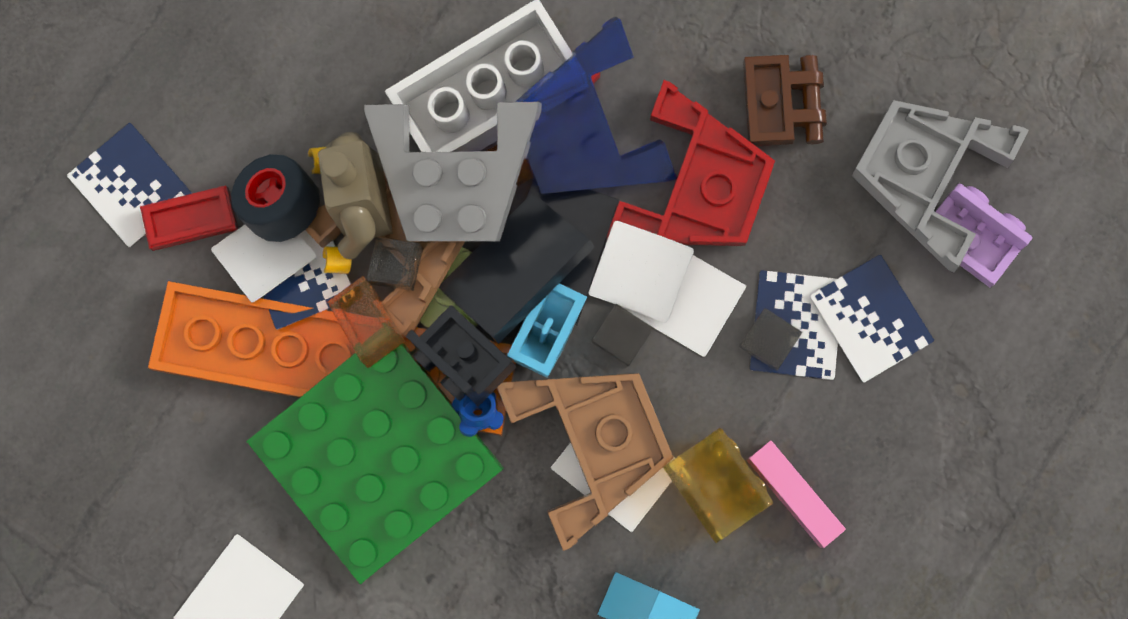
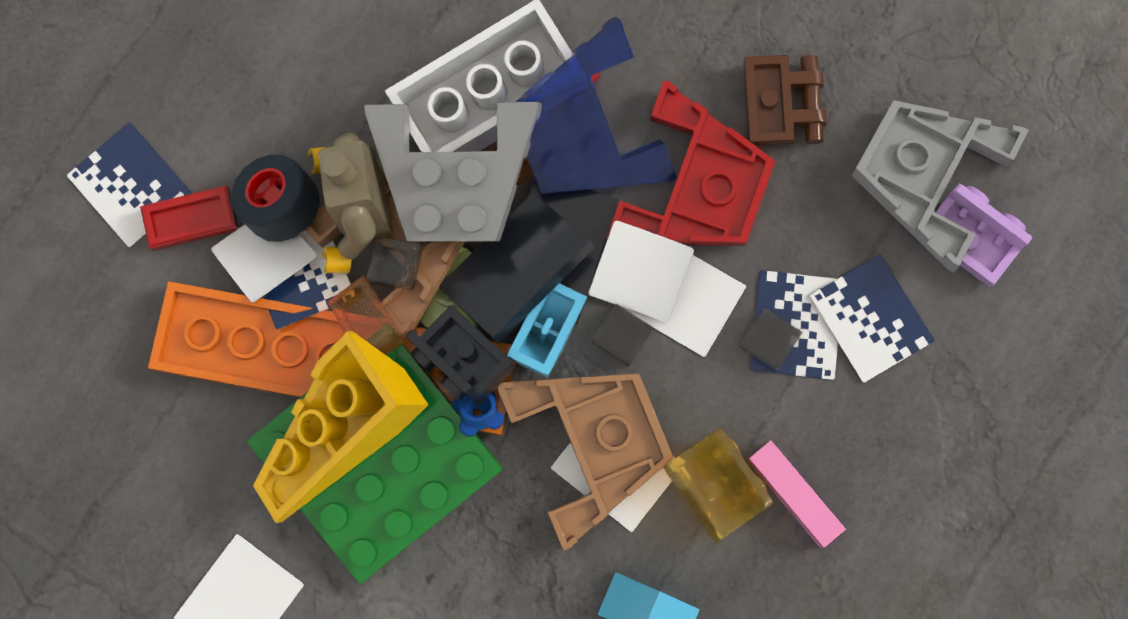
none -> yellow wedge [253,331,429,523]

